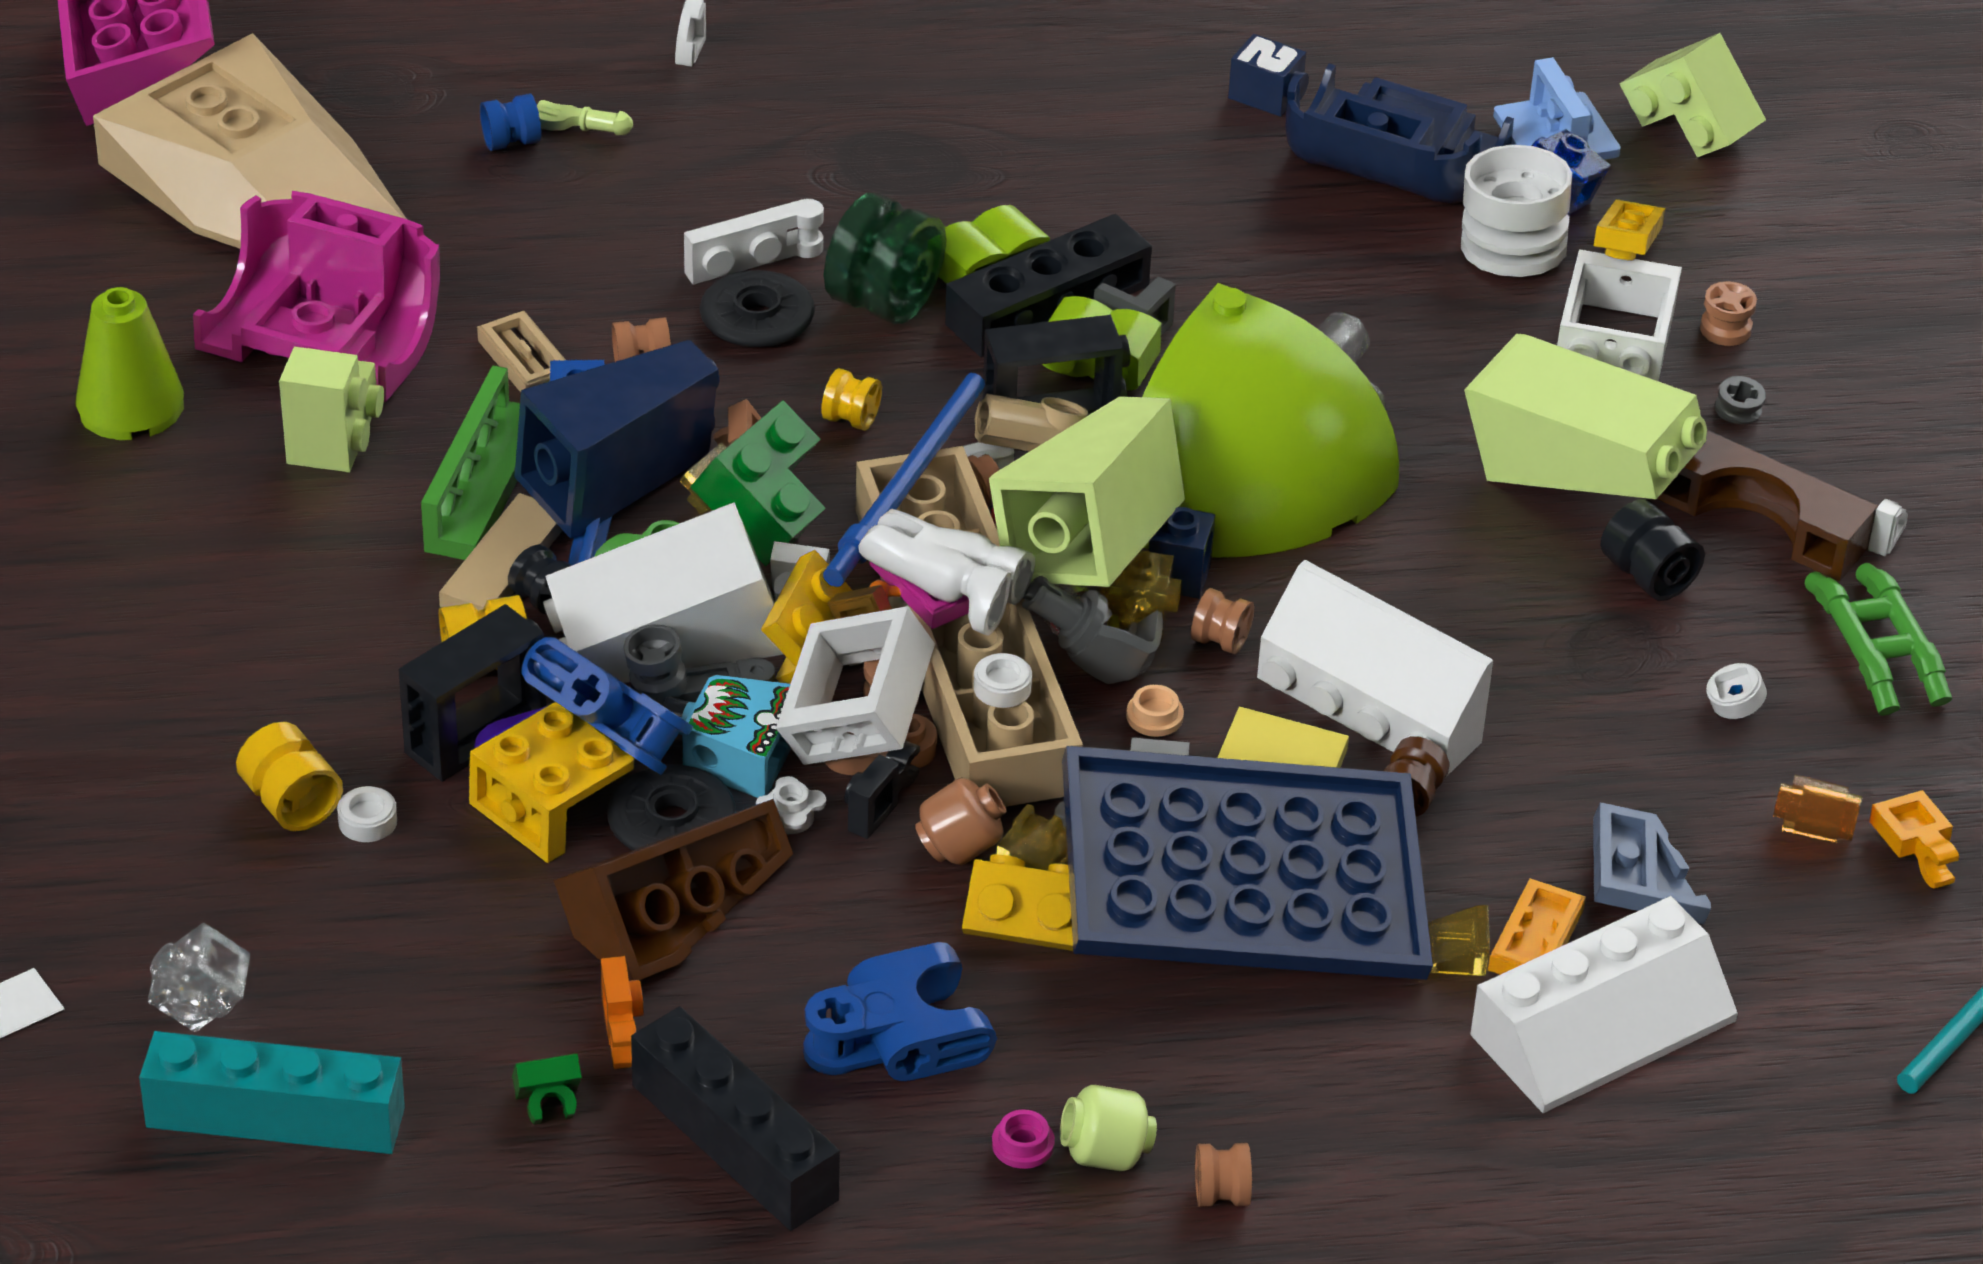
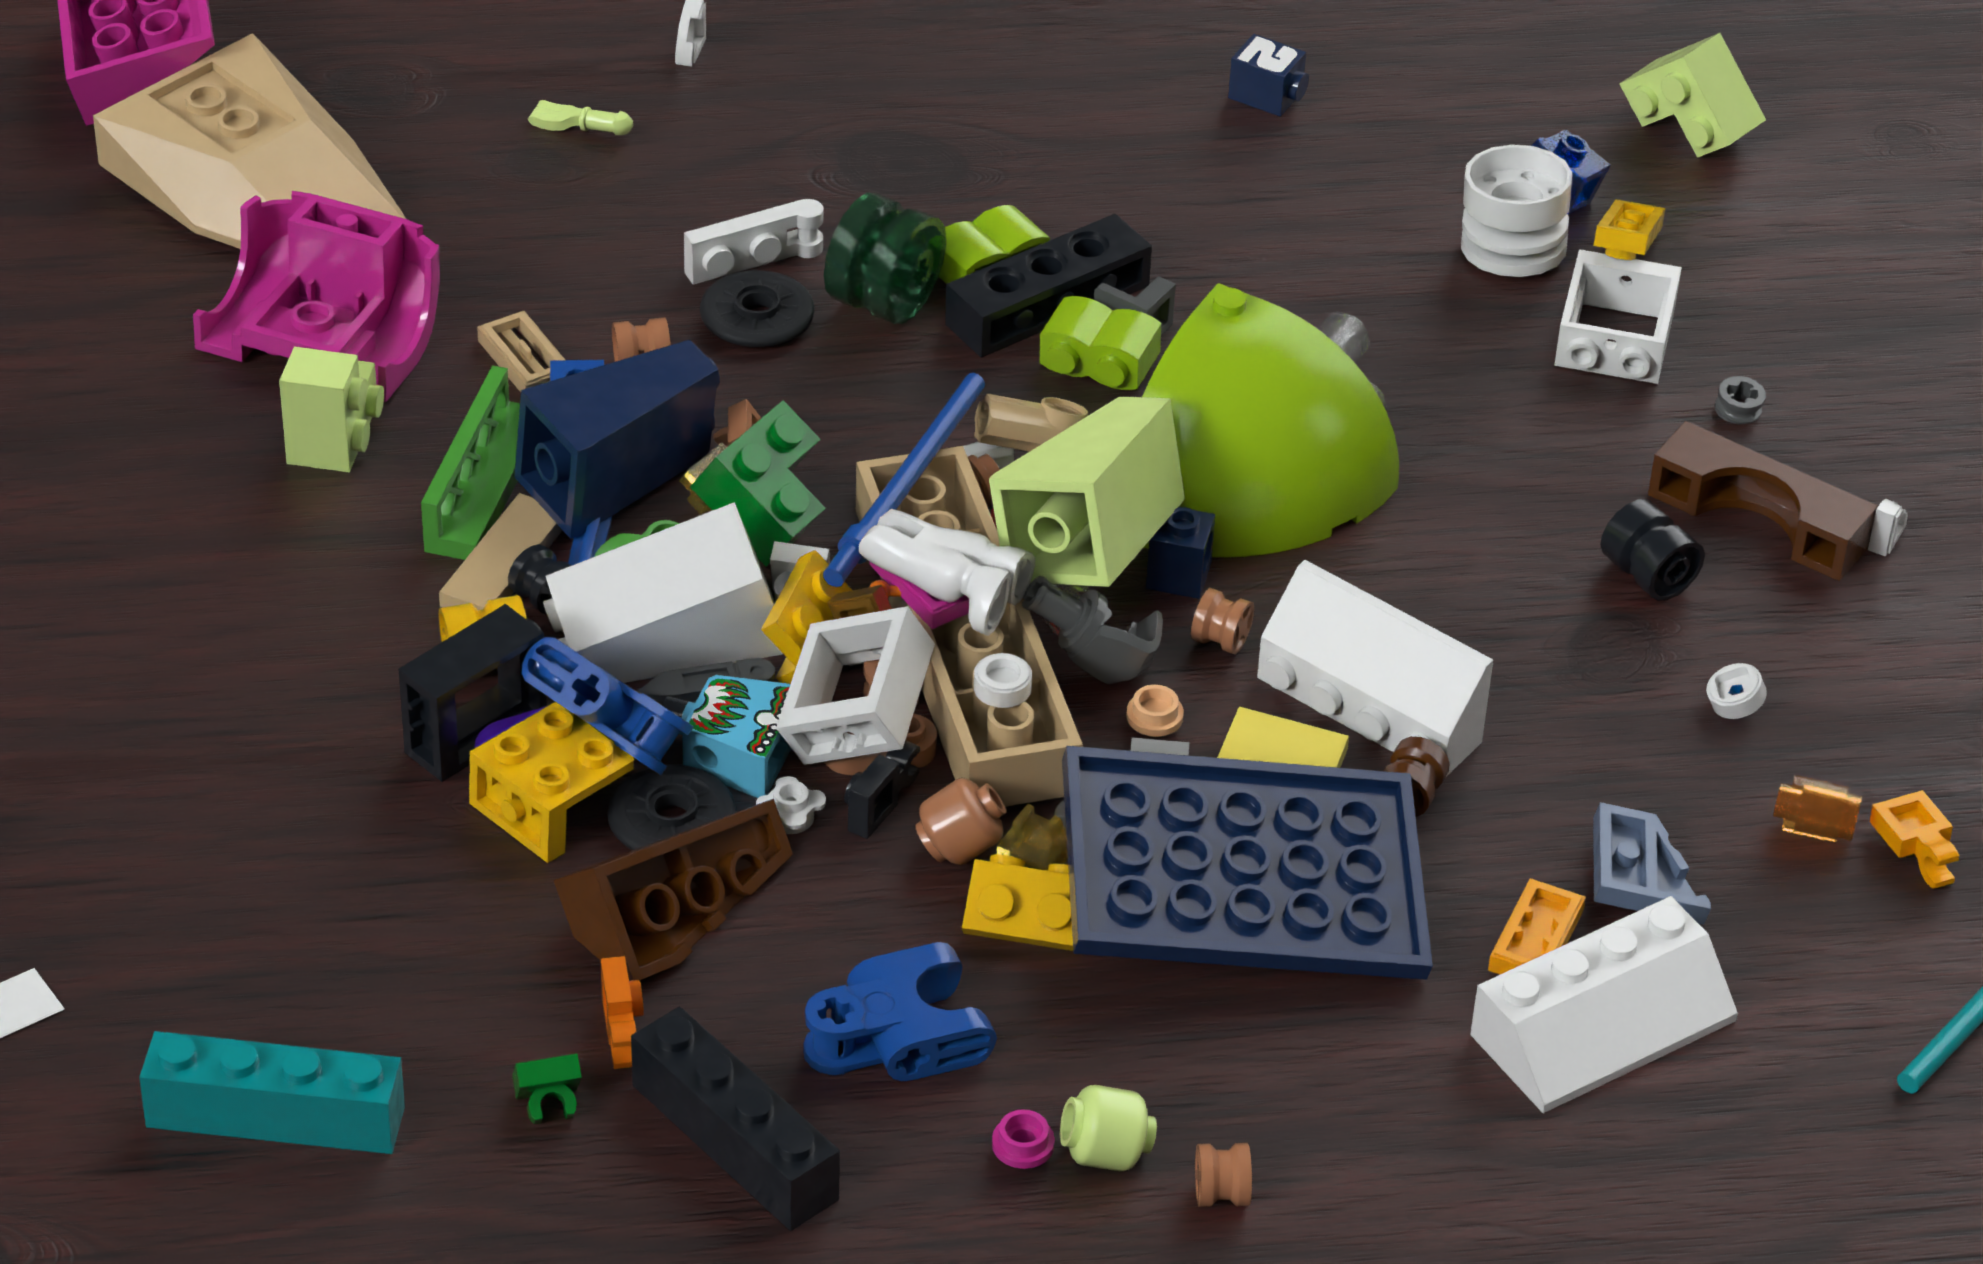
lime cone [76,287,184,440] -> none
clear brick [148,922,250,1032] -> none
yellow wheel [236,722,343,831] -> none
white tile [337,786,397,842] -> none
blue wheel [480,93,541,151] -> none
dark grey wheel [623,624,688,705] -> none
yellow wheel [821,368,882,431] -> none
black window [982,314,1130,415] -> none
clear yellow brick [1100,551,1182,642] -> none
dark blue piece [1286,63,1514,204] -> none
clear yellow slope [1428,905,1490,976] -> none
yellowish green slope [1464,334,1707,499] -> none
light blue bracket [1493,57,1621,166] -> none
nougat wheel [1700,281,1757,346] -> none
bright green piece [1804,563,1952,716] -> none

